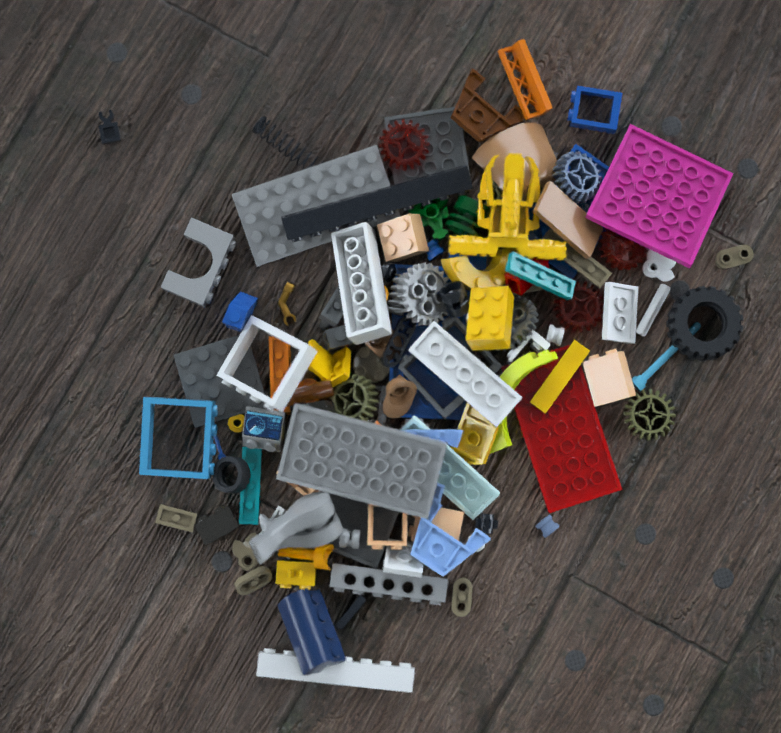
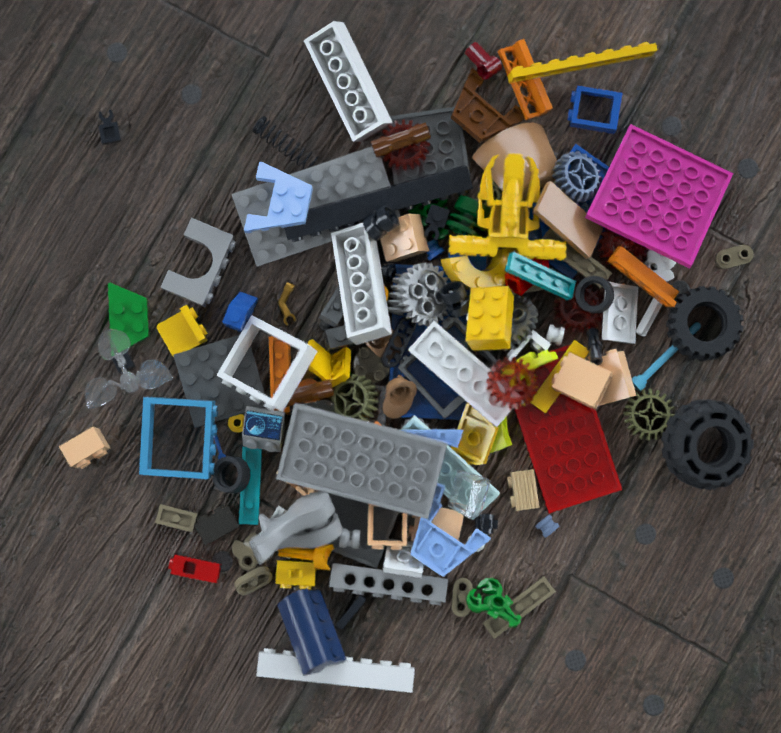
none -> light nougat brick [59,427,111,469]
none -> clear plant [85,329,173,409]
none -> green wing [108,283,149,356]
none -> black piece [112,349,136,374]
none -> yellow bracket [157,305,208,357]
none -> red brick [168,555,222,583]
none -> light blue wing [244,162,313,233]
none -> white brick [304,21,393,142]
none -> black wheel [363,205,399,241]
none -> reddish brown axle [371,123,431,158]
none -> black plate [424,204,450,241]
none -> clear tile [447,470,491,519]
none -> dark red piece [465,42,502,80]
none -> green animal [466,578,522,628]
none -> dark tan plate [483,576,556,639]
none -> clear red gear [486,357,539,410]
none -> yellow plate [507,42,658,83]
none -> tan brick [507,469,540,511]
none -> light nougat brick [551,352,613,410]
none -> black tyre [575,276,615,314]
none -> black pin [587,328,603,365]
none -> orange fence [608,246,679,307]
none -> black tyre [661,399,754,490]

